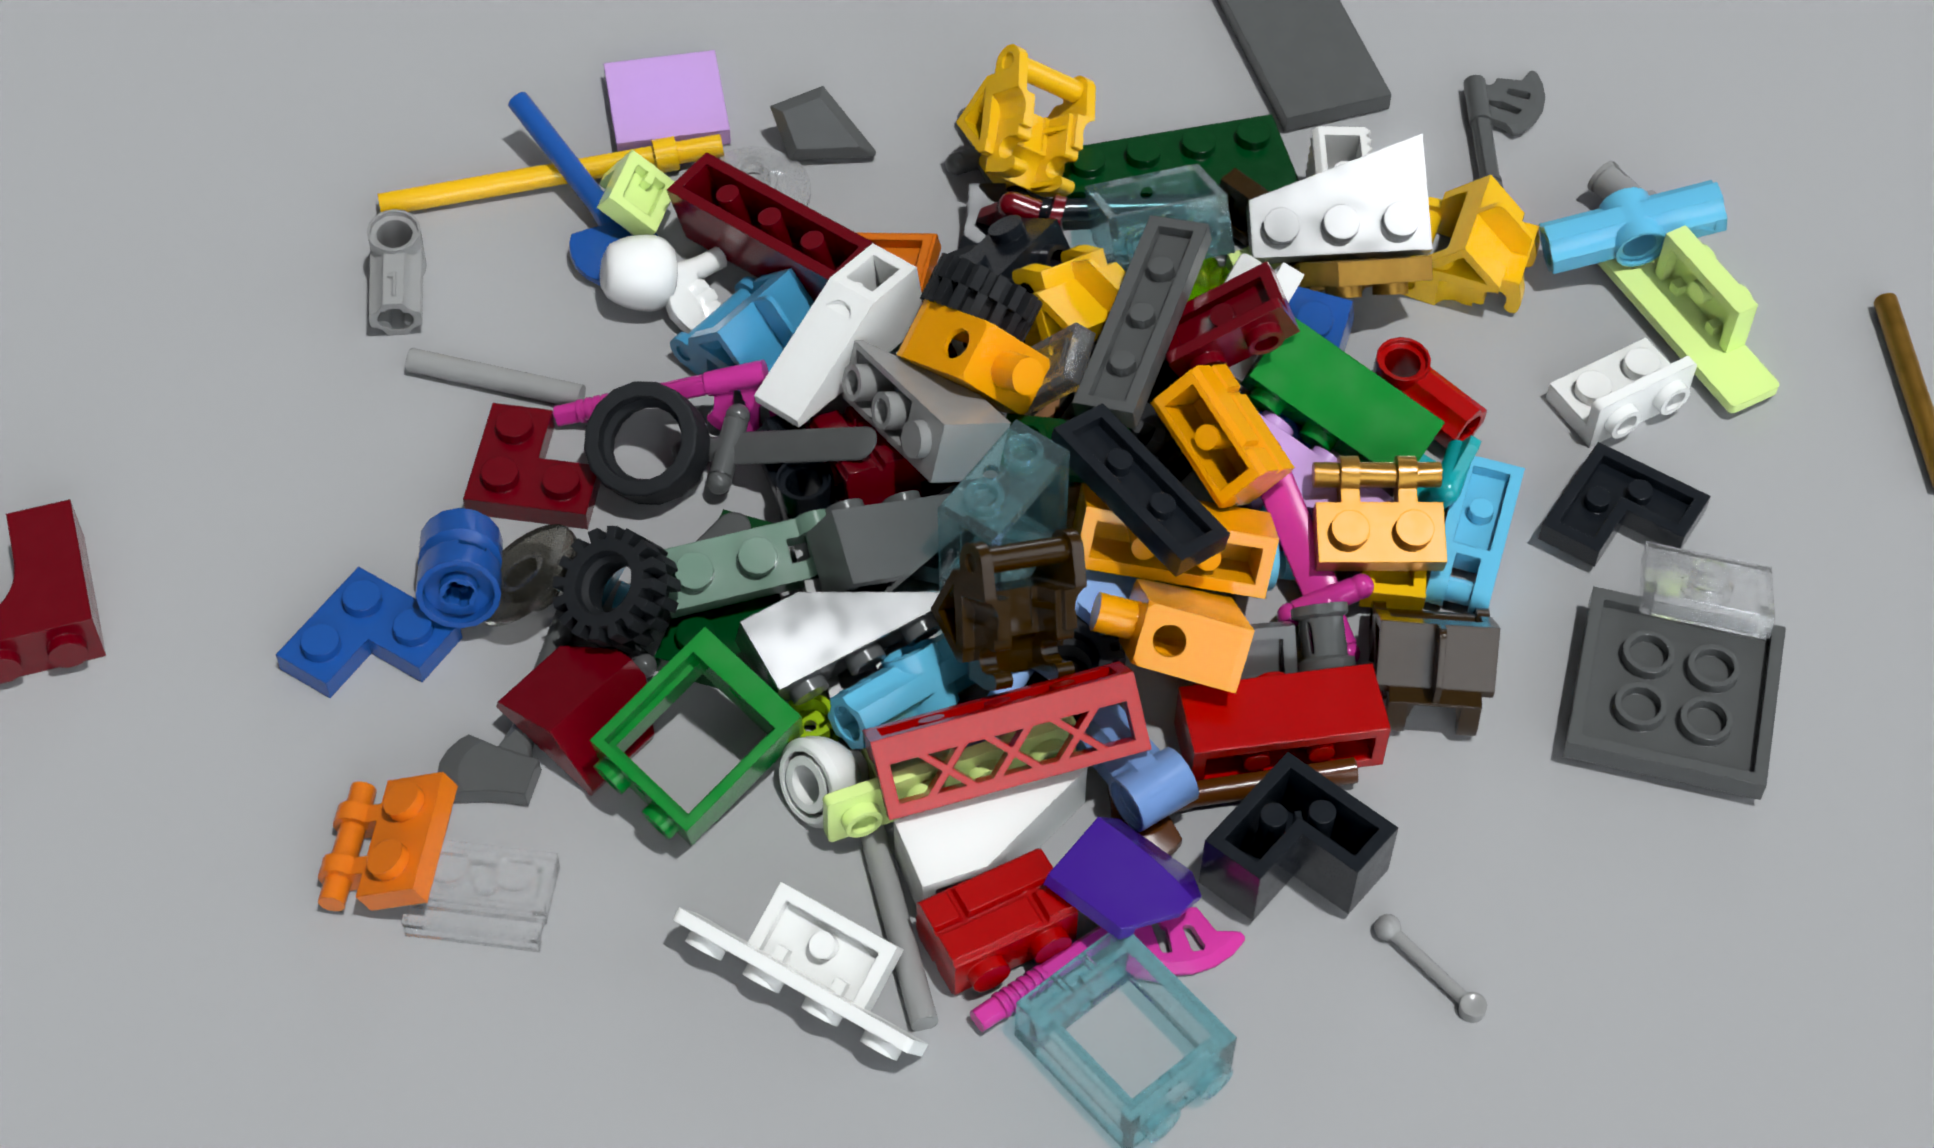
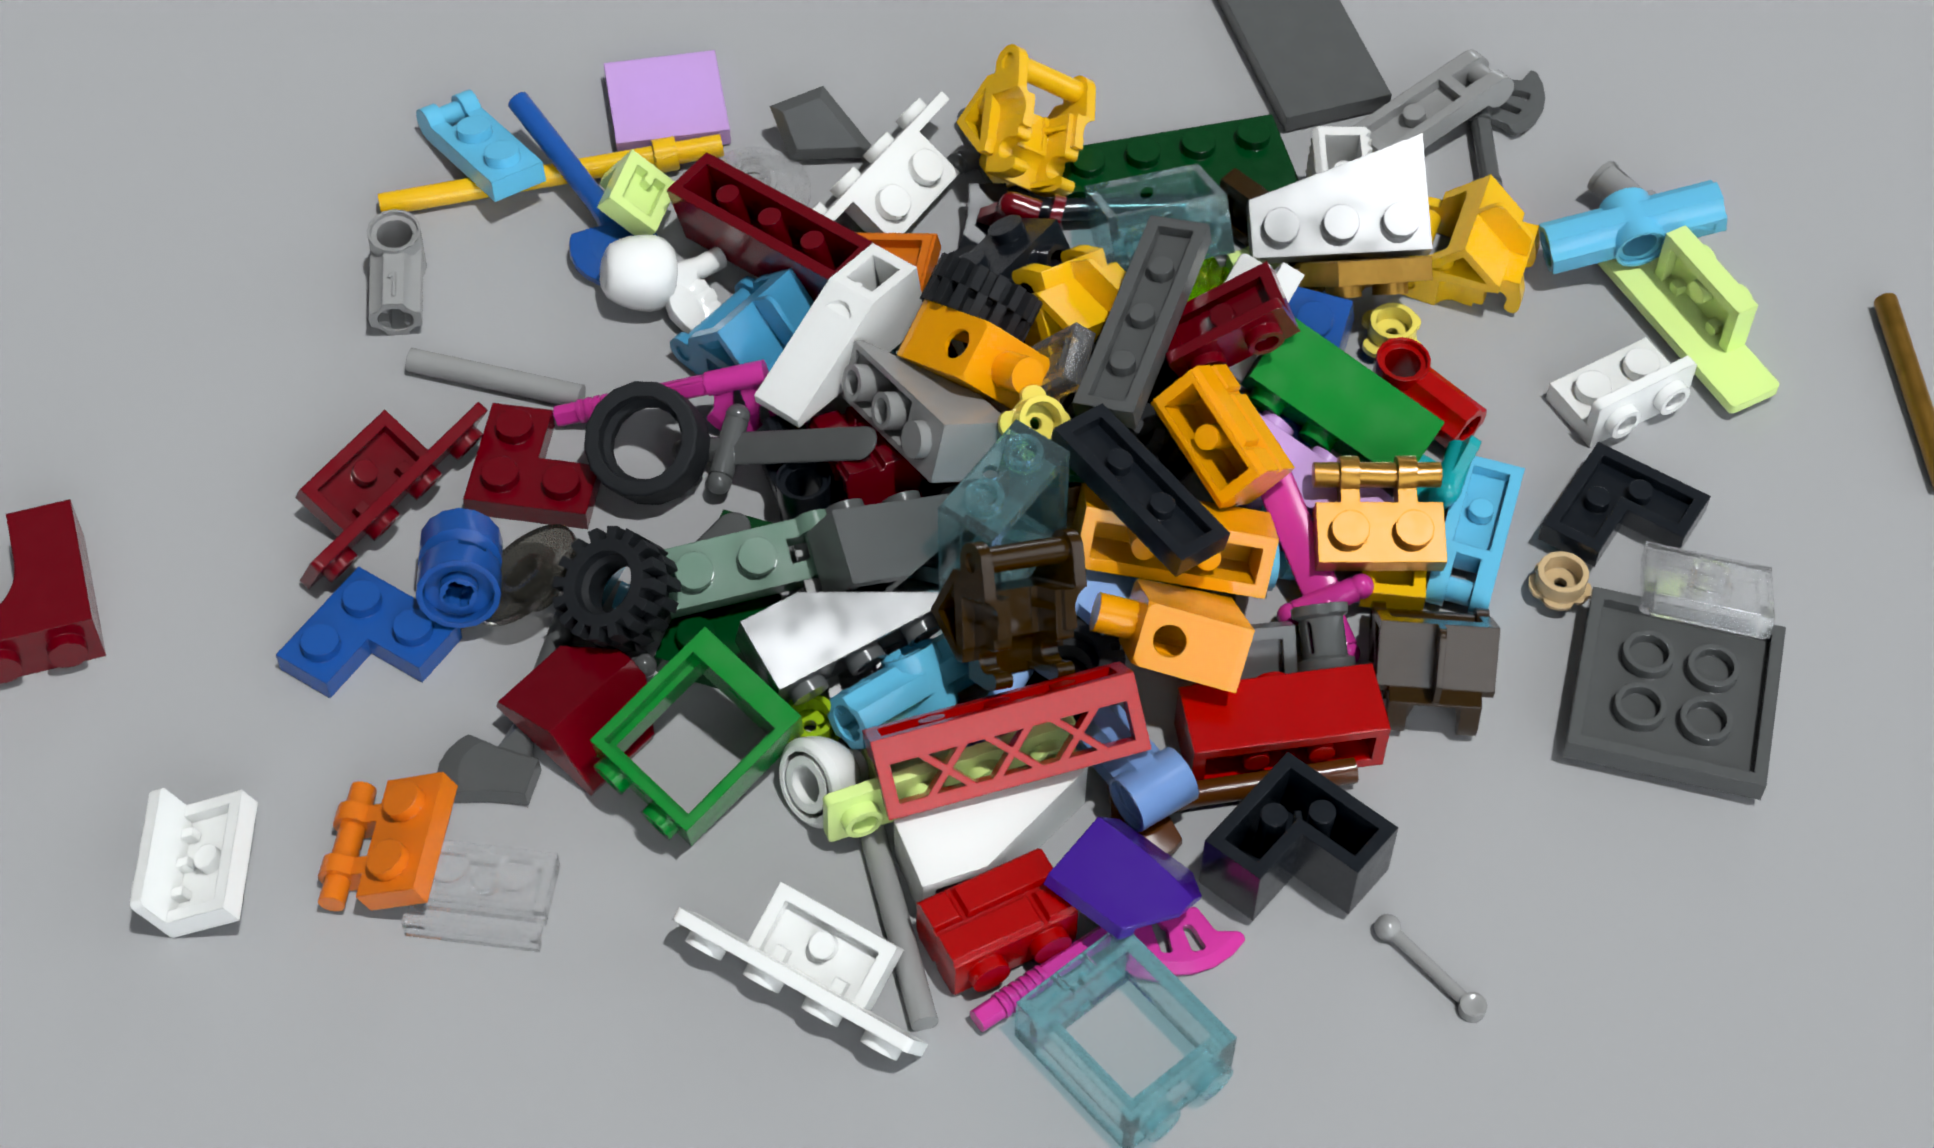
none -> white bracket [130,788,258,938]
none -> dark red bracket [295,402,488,589]
none -> medium azure plate [416,89,546,202]
none -> white bracket [812,91,960,233]
none -> light yellow plate [998,385,1071,463]
none -> light grey plate [1352,49,1514,153]
none -> light yellow plate [1361,303,1421,358]
none -> tan plate [1528,551,1592,611]

